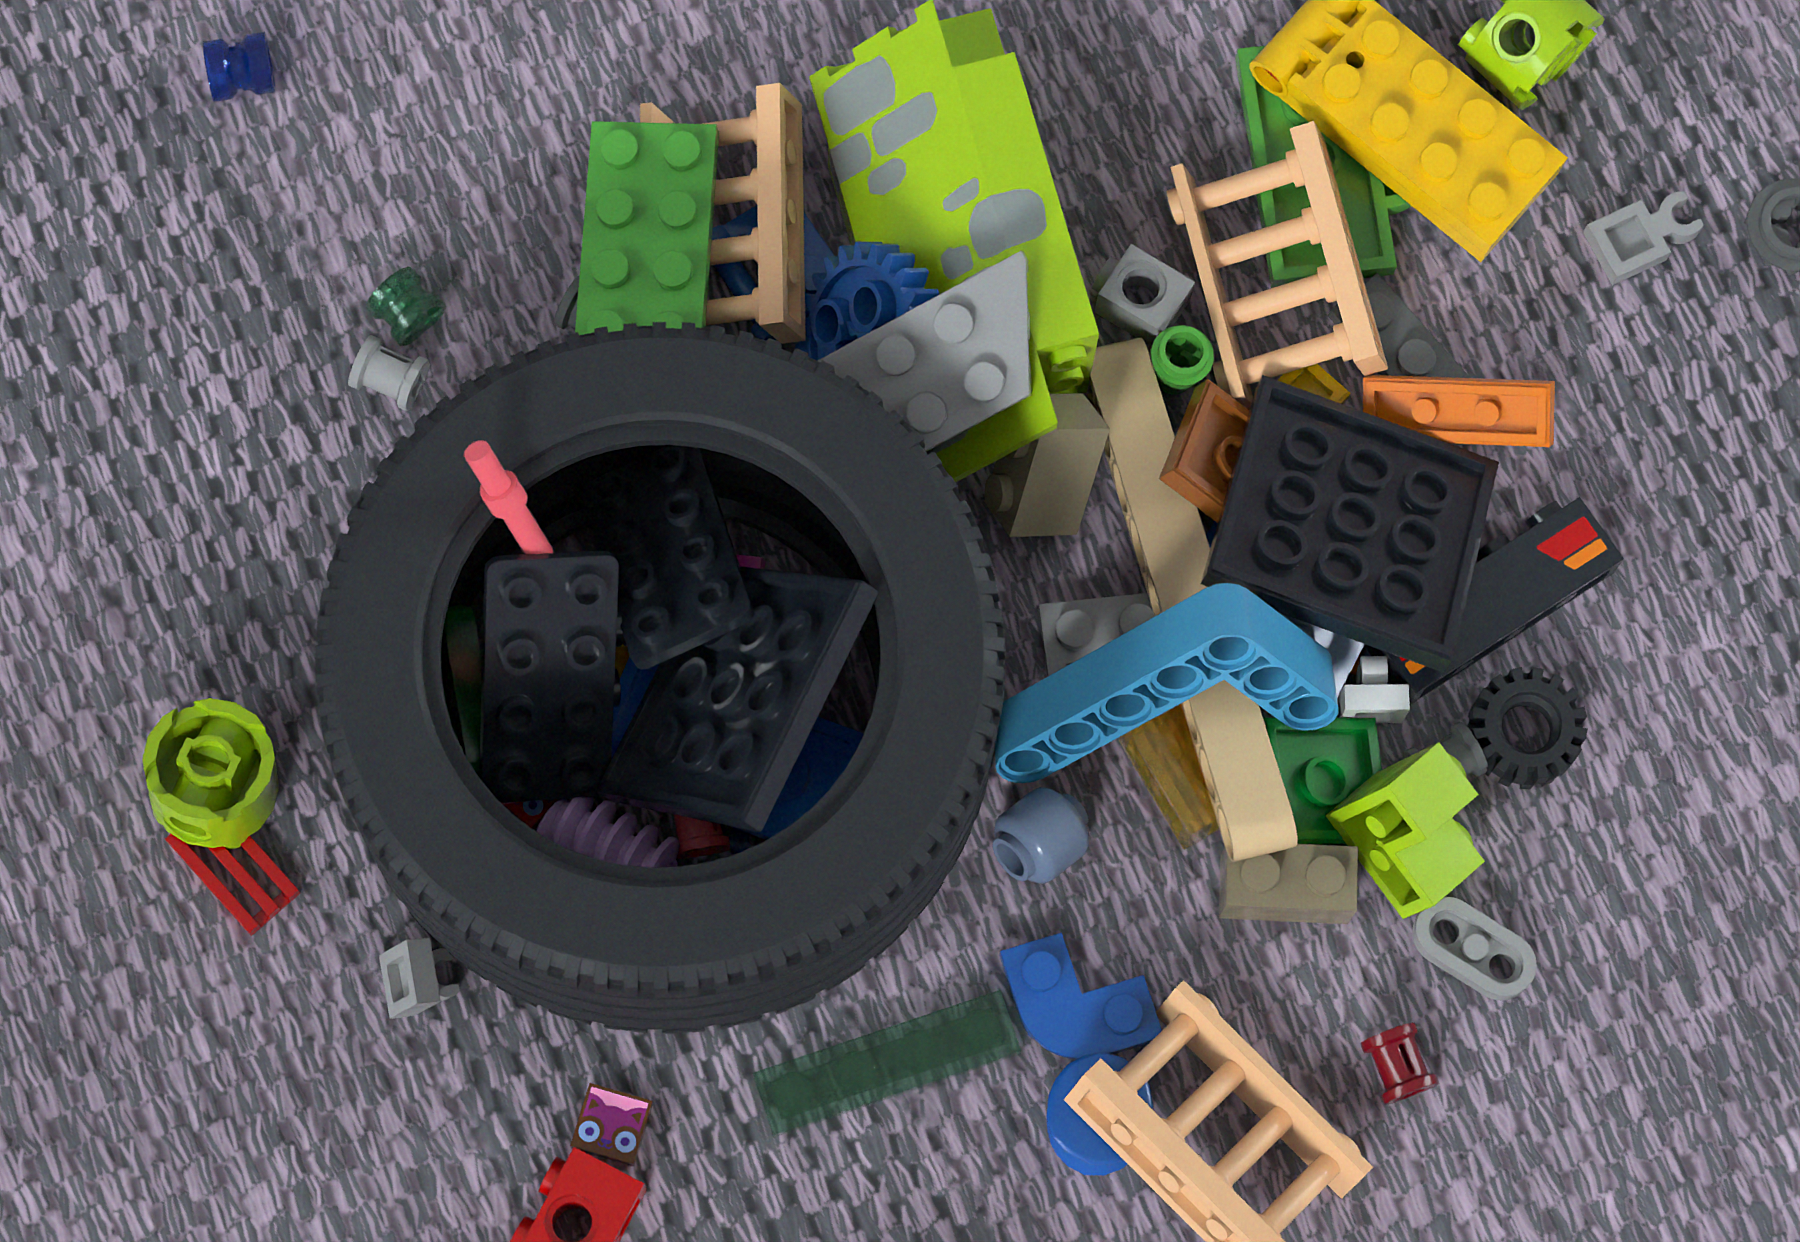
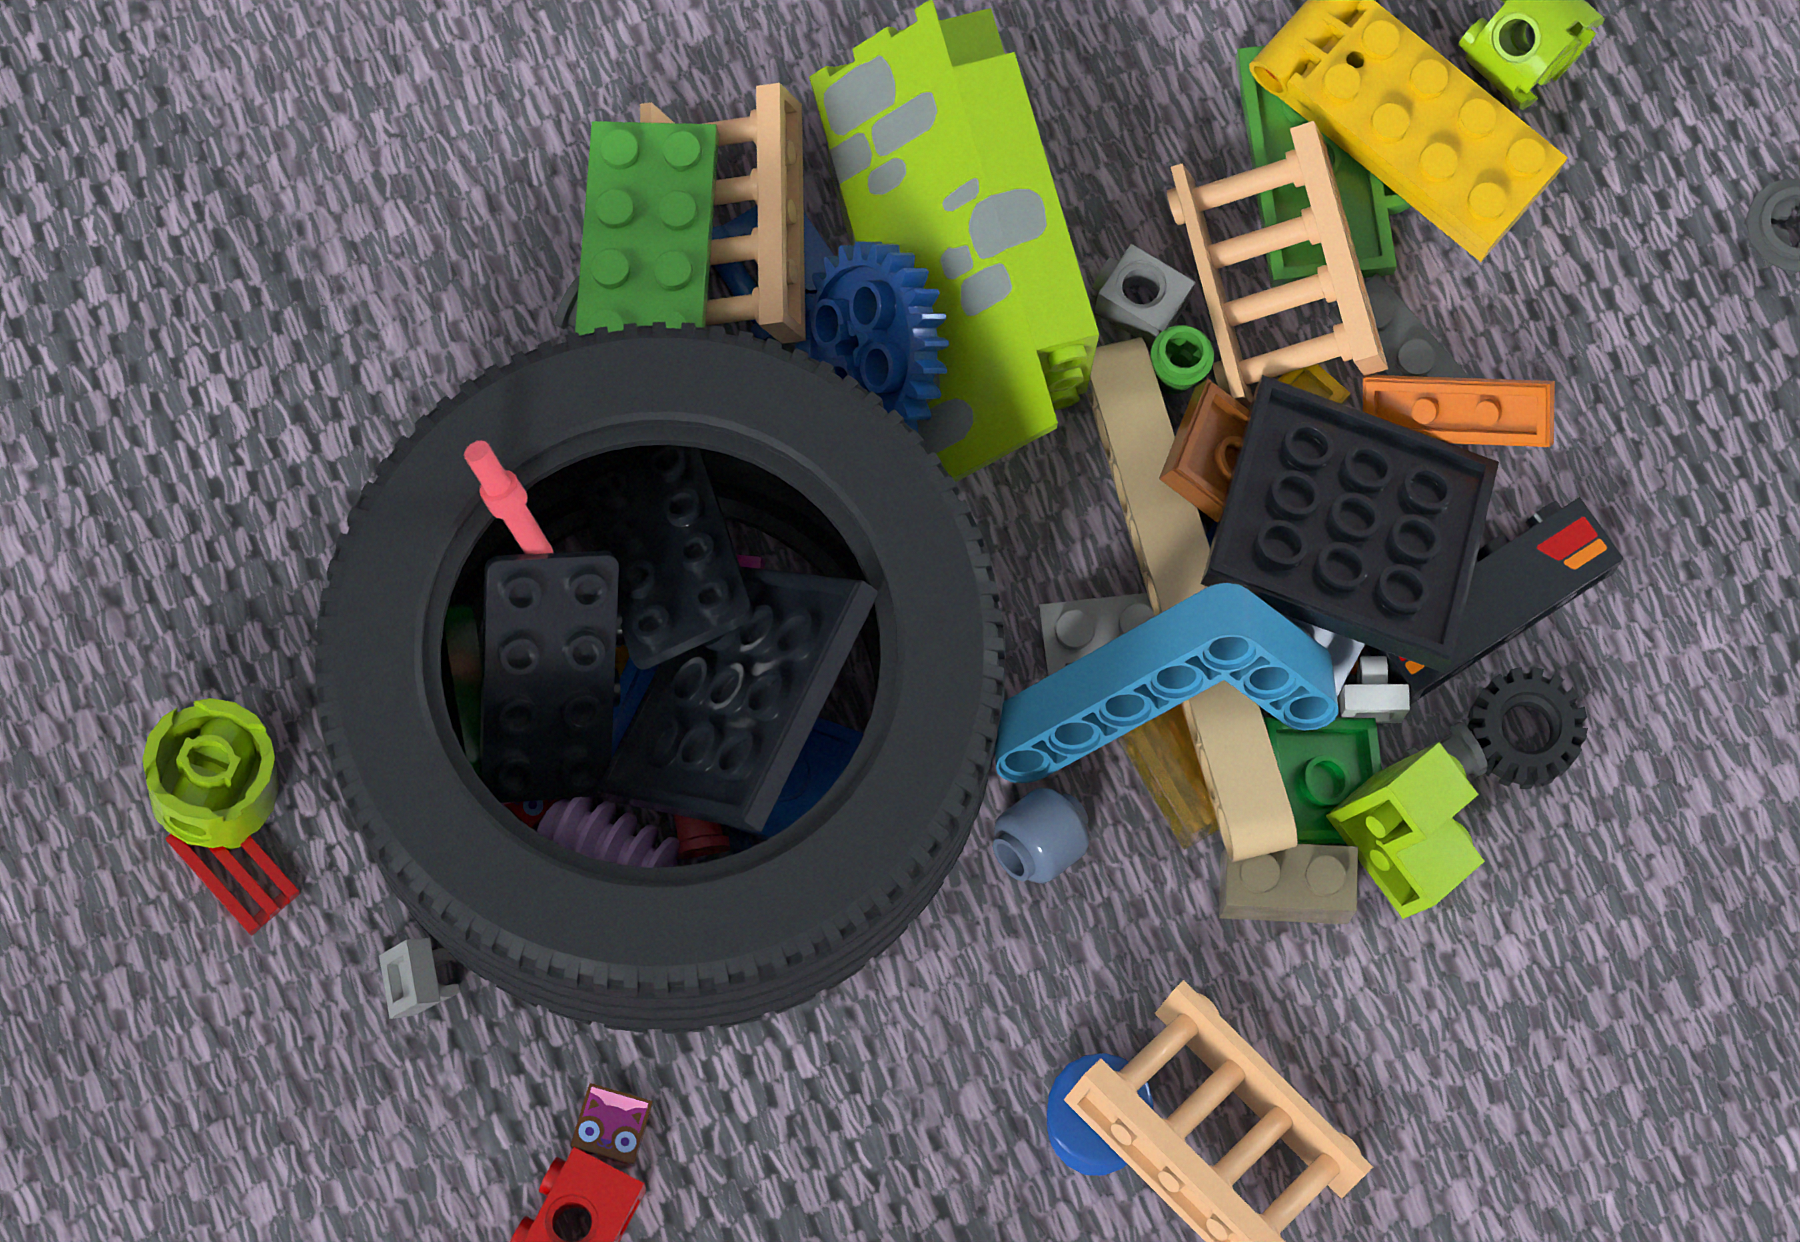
clear blue wheel [203,32,276,102] -> none
light grey bush [348,335,430,412] -> none
clear green wheel [366,267,446,346] -> none
clear green plate [752,990,1021,1138] -> none
light grey wing [818,251,1032,452] -> none
dark tan brick [984,393,1110,537] -> none
blue plate [999,932,1162,1060] -> none
dark red bush [1360,1022,1439,1105] -> none
light grey plate [1412,897,1537,1001] -> none
light grey plate [1583,191,1704,285] -> none

